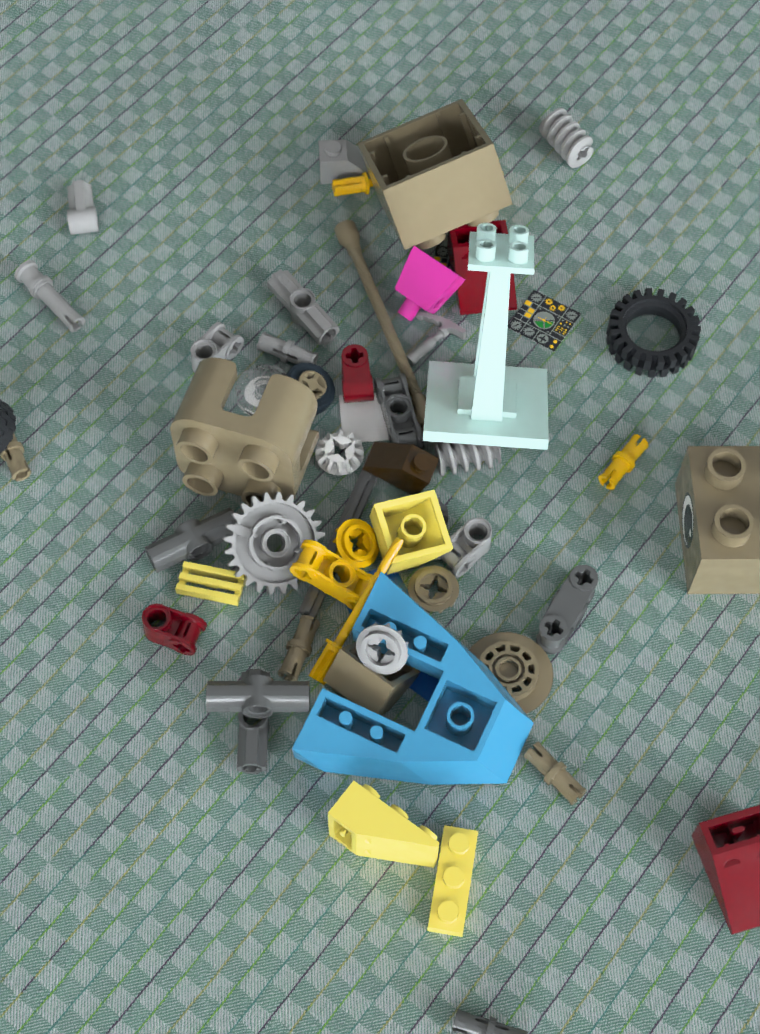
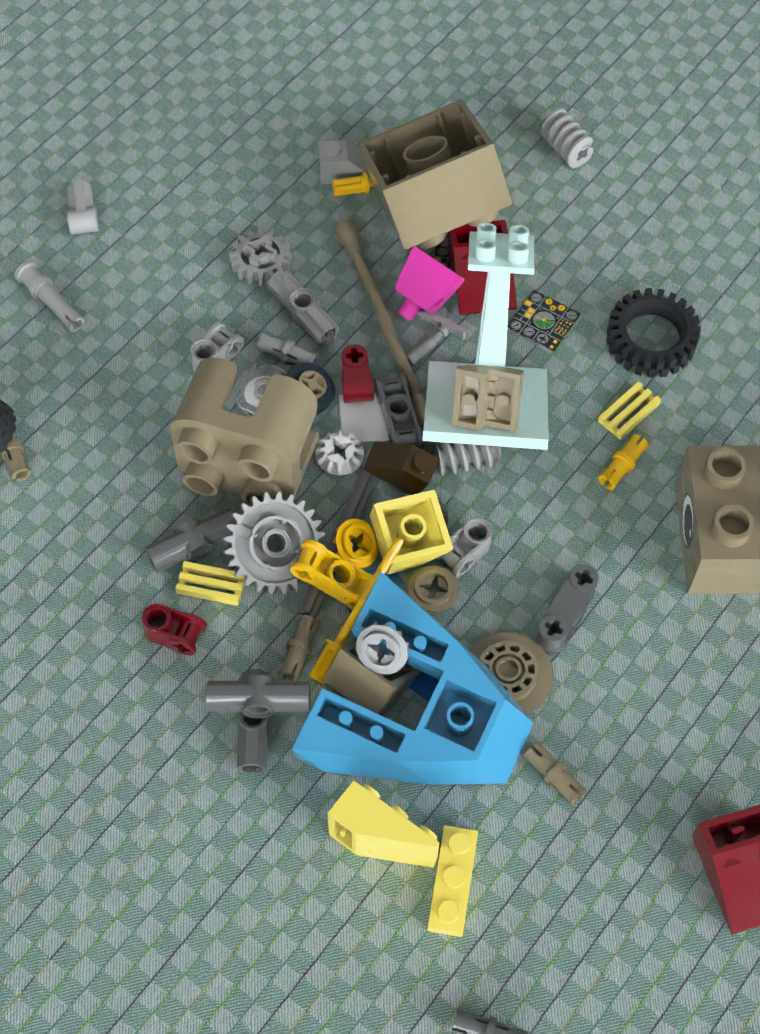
none -> light grey gear [229,229,292,286]
none -> slope [452,365,524,432]
none -> light yellow tile [598,381,661,440]

